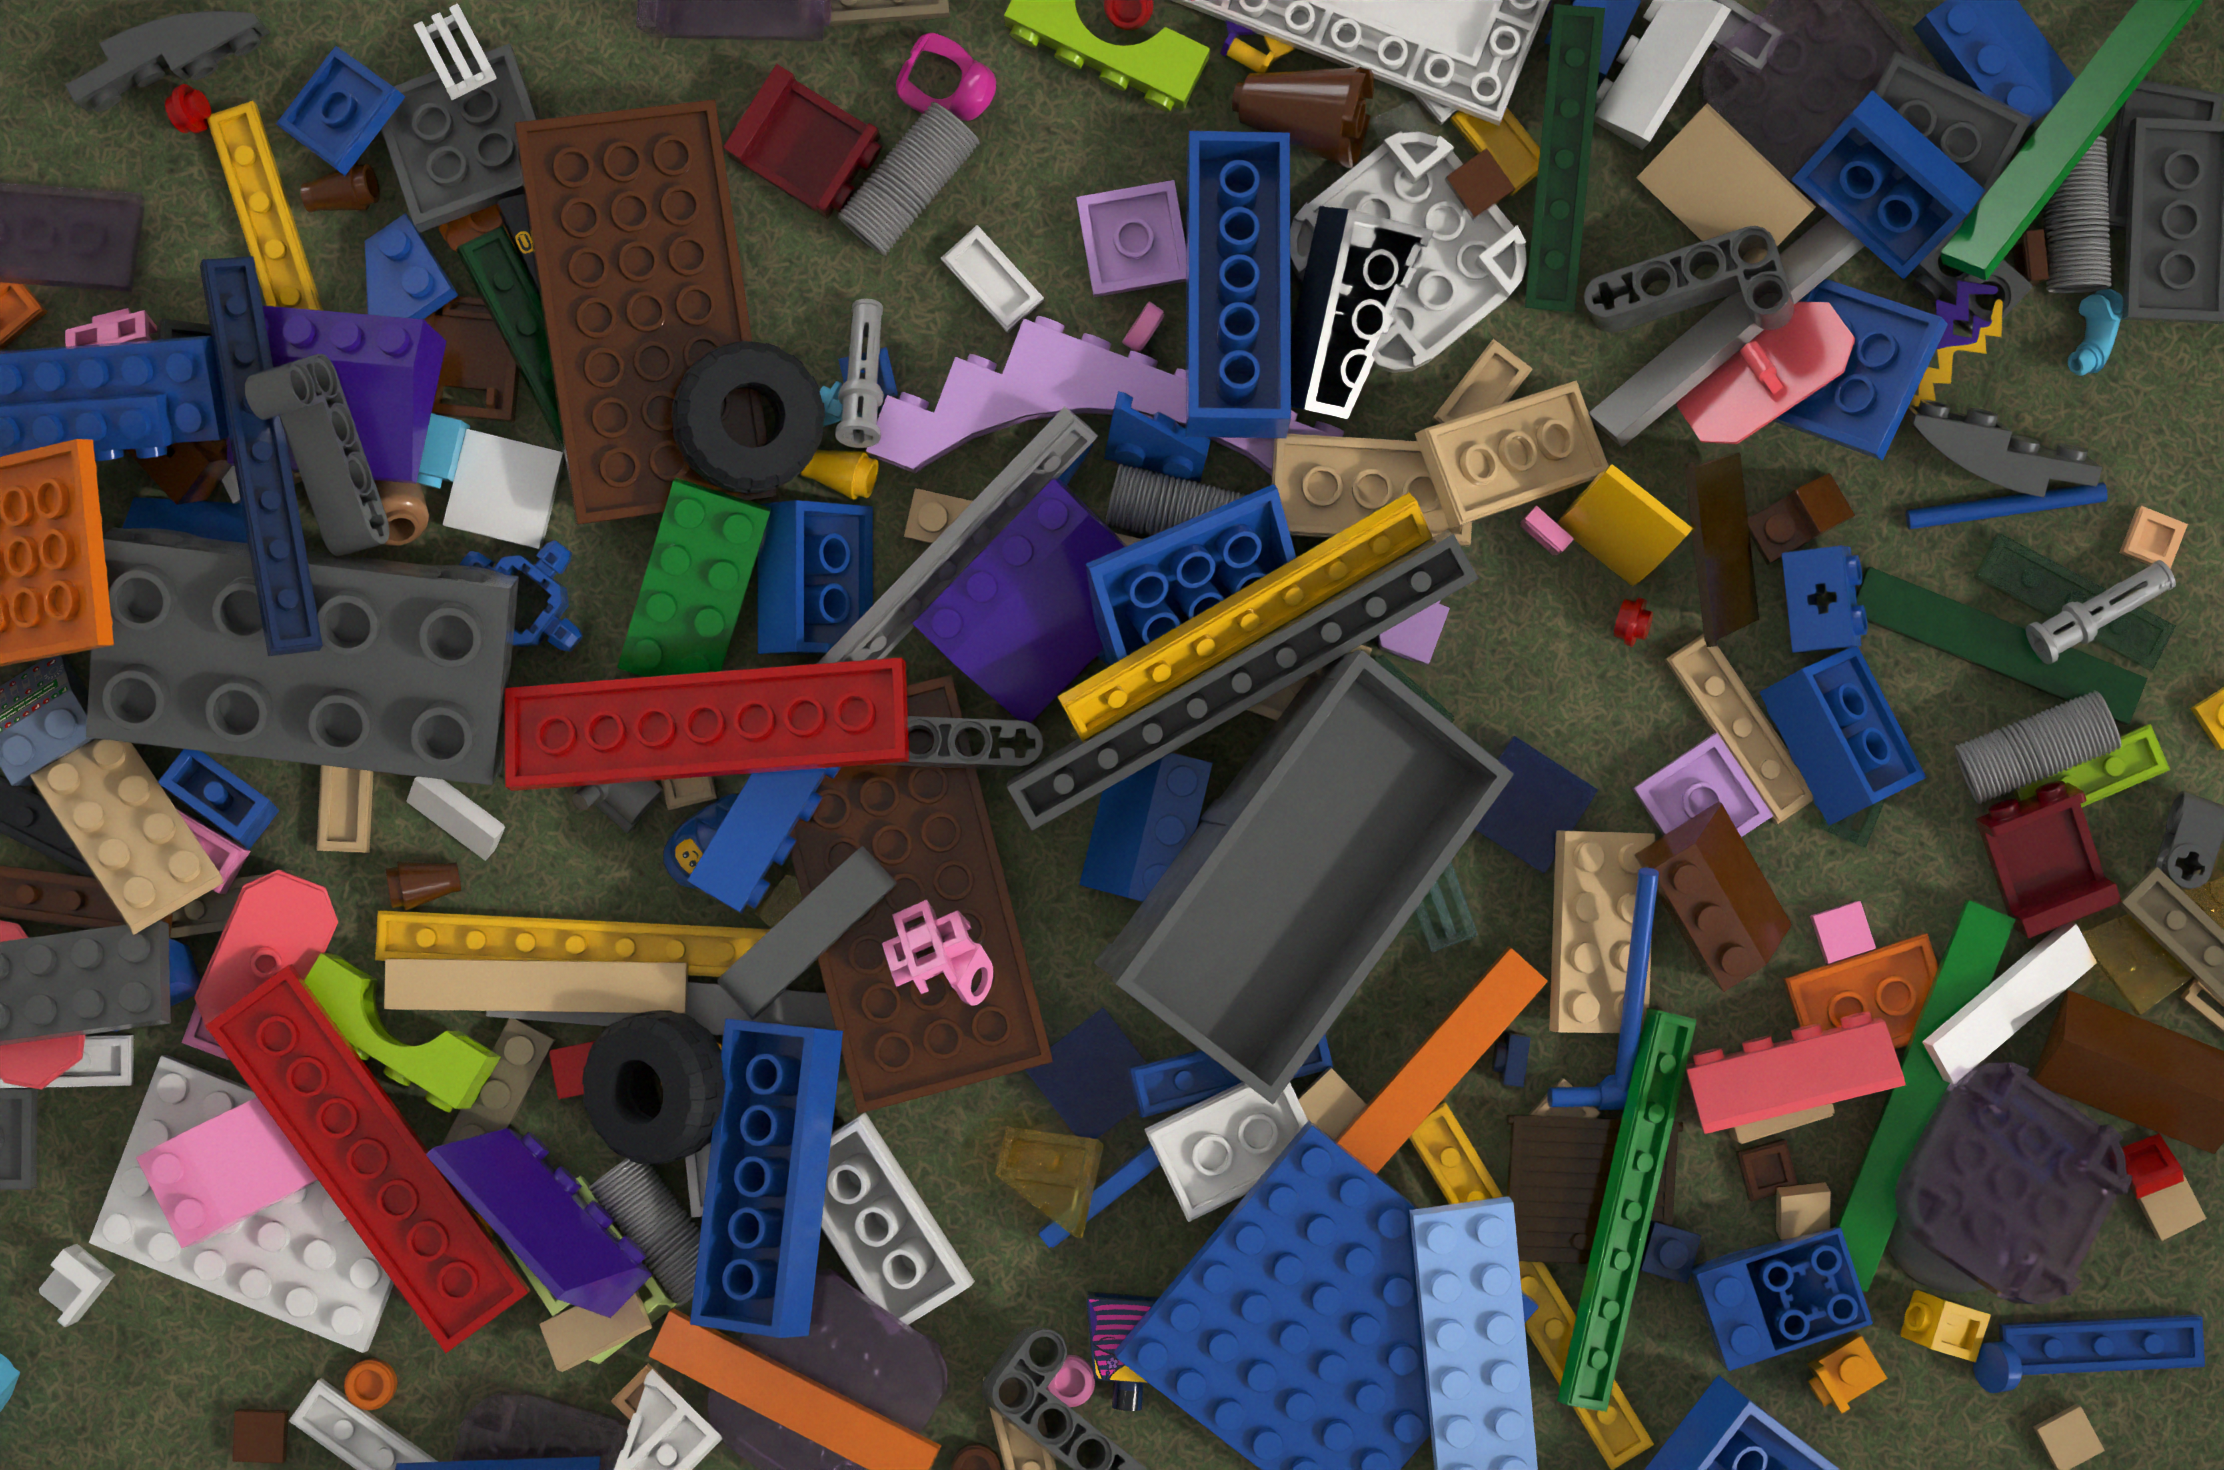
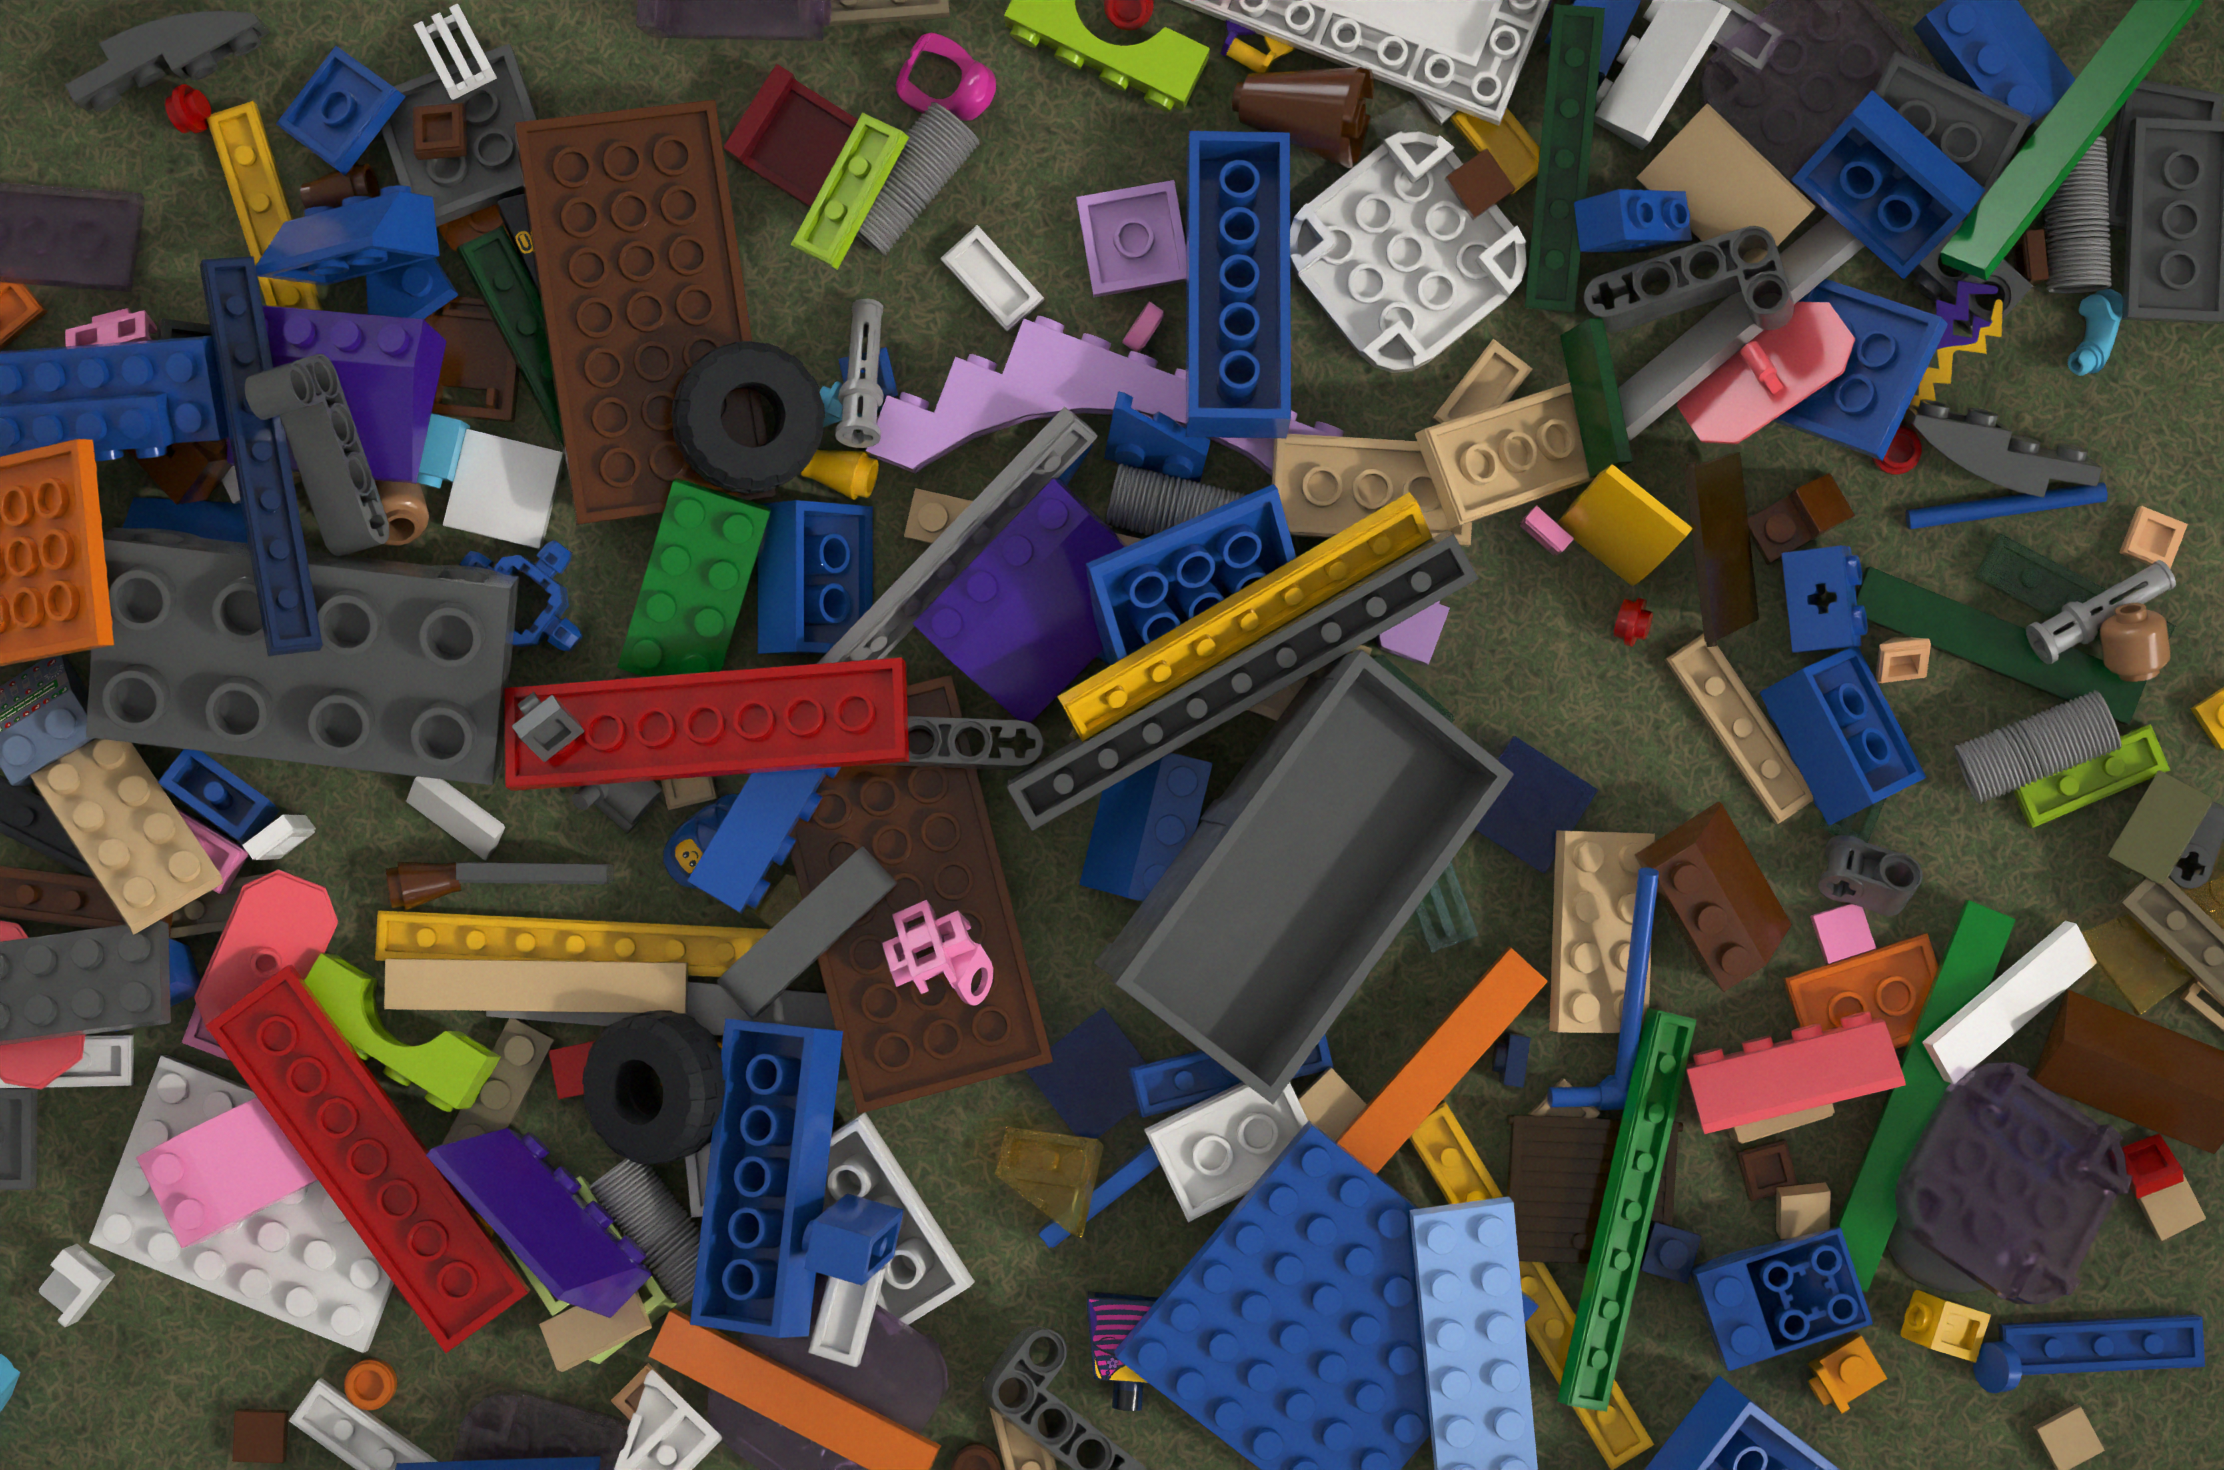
tan tile [317,765,373,853] -> none
bright pink tile [1046,1355,1095,1407] -> none
black wedge [1291,206,1434,419] -> none
lavender plate [1632,733,1773,837] -> none
dark red panel [1975,781,2122,939] -> none
none -> white tile [242,815,316,860]
none -> blue slope [255,185,440,286]
none -> reddish brown tile [413,103,467,160]
none -> dark grey tile [456,862,614,884]
none -> dark grey tile [512,692,584,762]
none -> lime tile [791,112,909,270]
none -> blue brick [802,1193,904,1286]
none -> white tile [808,1266,886,1367]
none -> dark green tile [1560,318,1633,478]
none -> blue brick [1574,189,1692,253]
none -> dark grey piece [1818,835,1923,916]
none -> red plate [1872,425,1922,475]
none -> light nougat slope [1876,637,1931,683]
none -> medium nougat head [2100,603,2171,682]
none -> olive panel [2108,770,2212,885]

